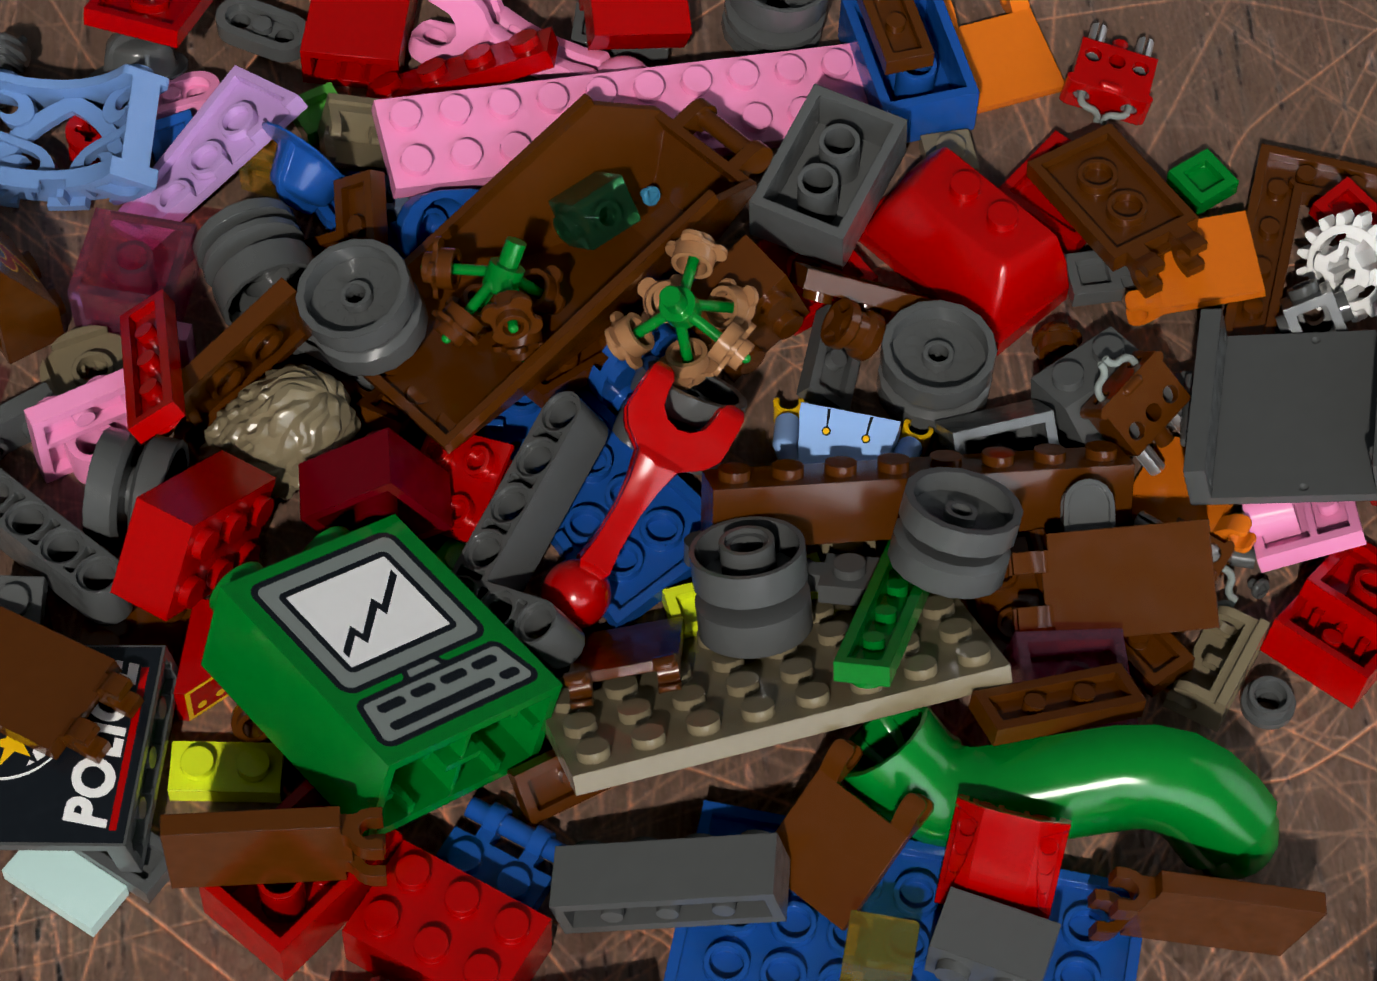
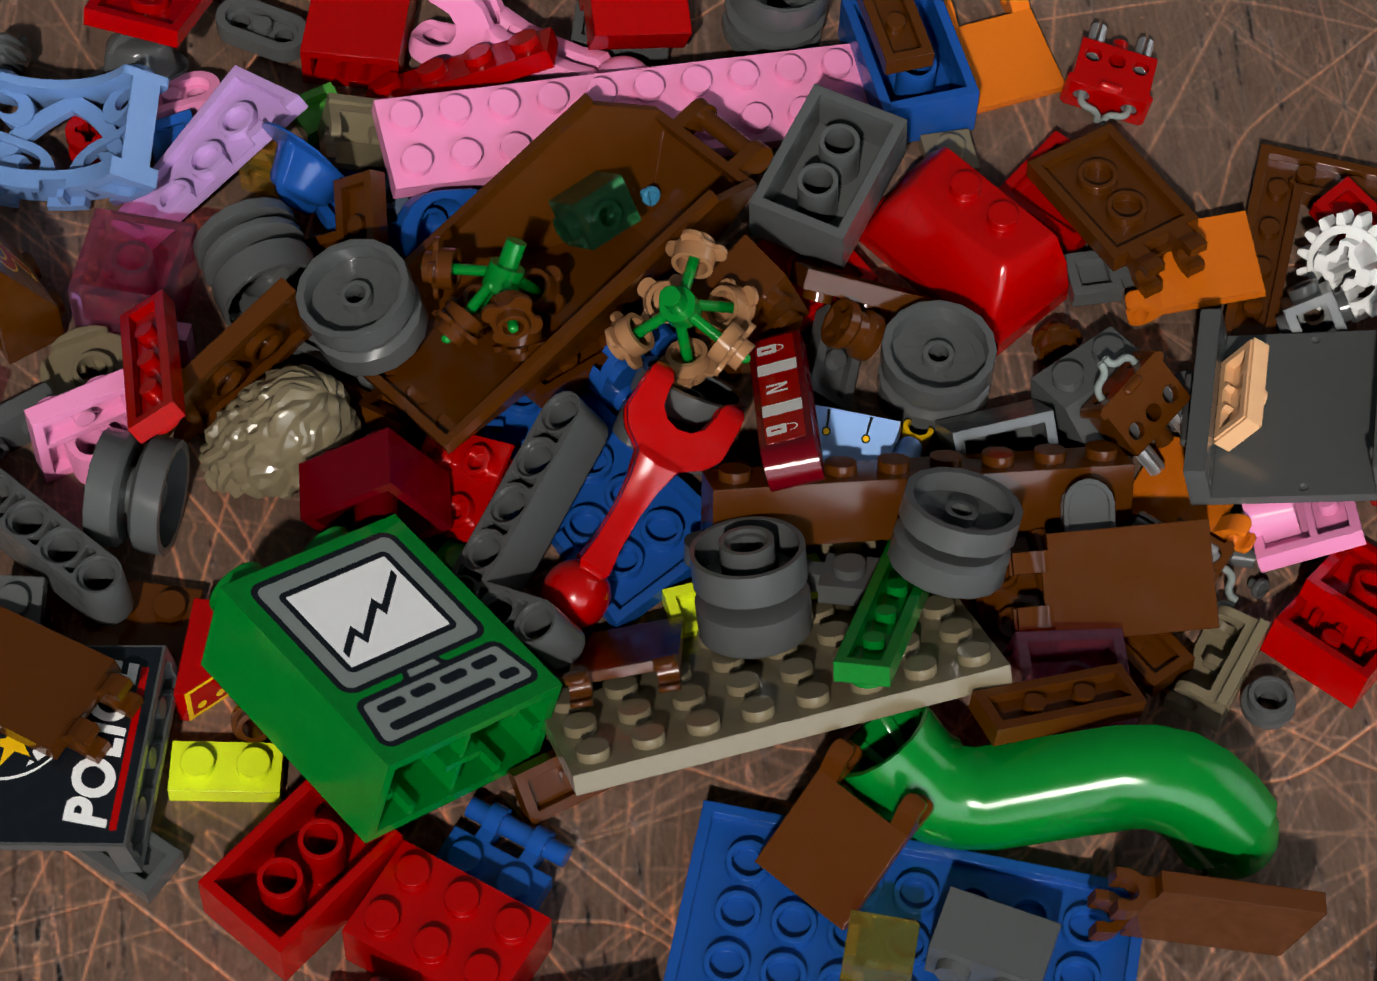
light aqua tile [2,850,129,937] -> none
red brick [110,450,276,621] -> none
reddish brown tile [160,806,387,889] -> none
dark grey brick [549,829,791,934] -> none
red slope [934,794,1072,919] -> none
green plate [1166,148,1239,215] -> none
none -> beam [749,328,826,492]
none -> light nougat plate [1214,337,1269,452]

